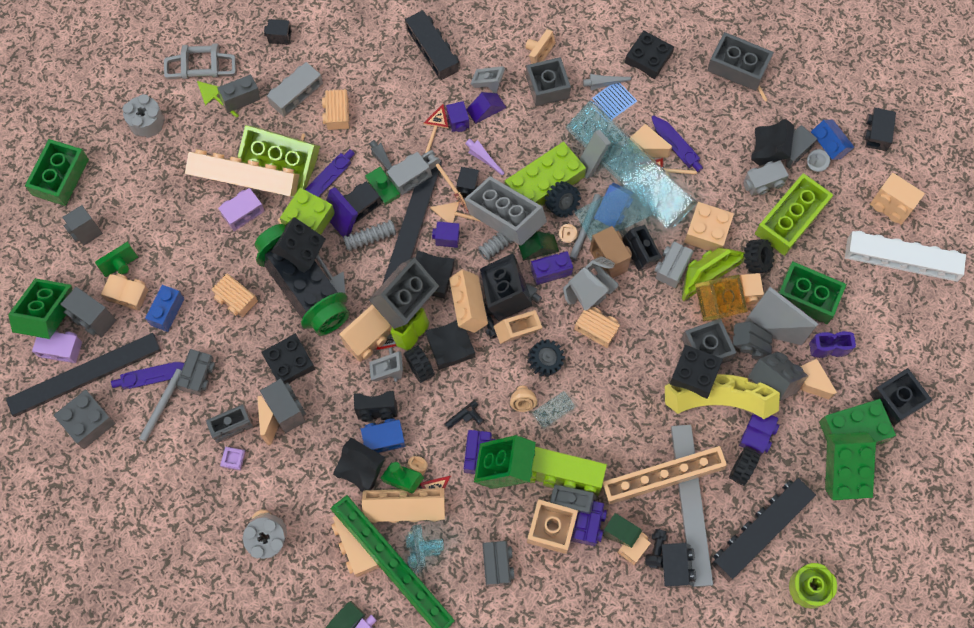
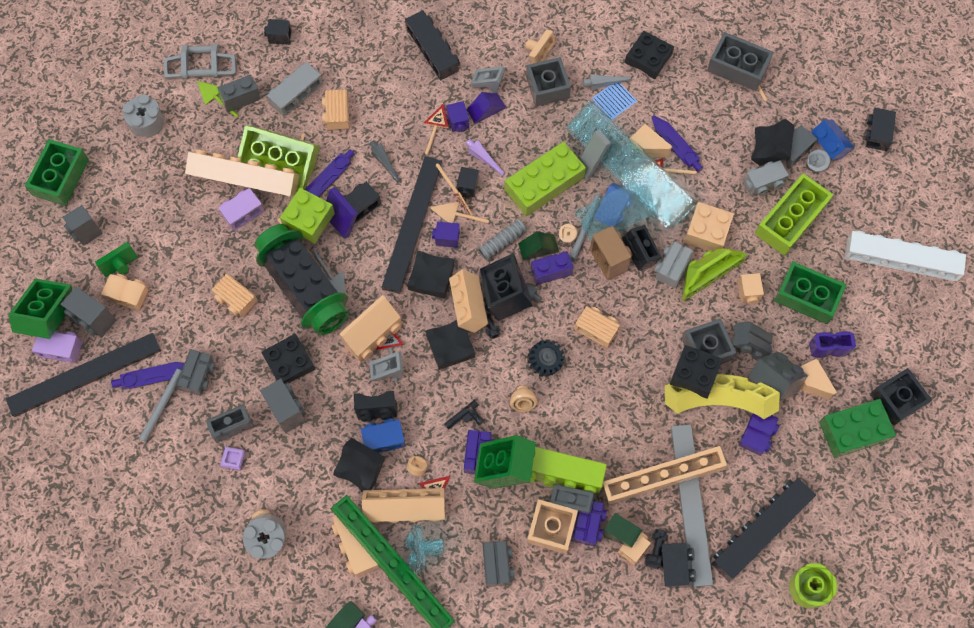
dark grey brick [53,389,116,449] -> none
blue brick [145,285,184,332] -> none
light nougat slope [257,396,279,445] -> none
black brick [272,217,326,273] -> none
light grey piece [343,220,396,252] -> none
green tile [365,167,400,206] -> none
dark grey brick [369,257,439,329] -> none
green tile [380,462,424,494] -> none
light grey brick [387,150,441,195] -> none
lime brick [391,308,429,351] -> none
black tyre [404,345,435,383] -> none
light grey brick [464,176,547,246] -> none
light nougat piece [494,310,542,344] -> none
clear light blue tile [532,391,576,430] -> none
black wheel [545,181,581,218] -> none
light grey piece [563,256,619,311] -> none
clear yellow brick [695,274,748,322] -> none
black tyre [729,447,761,486] -> none
black tyre [743,239,775,274] -> none
light grey slope [745,287,818,346] -> none
green brick [825,432,876,501] -> none
light nougat brick [870,173,925,225] -> none

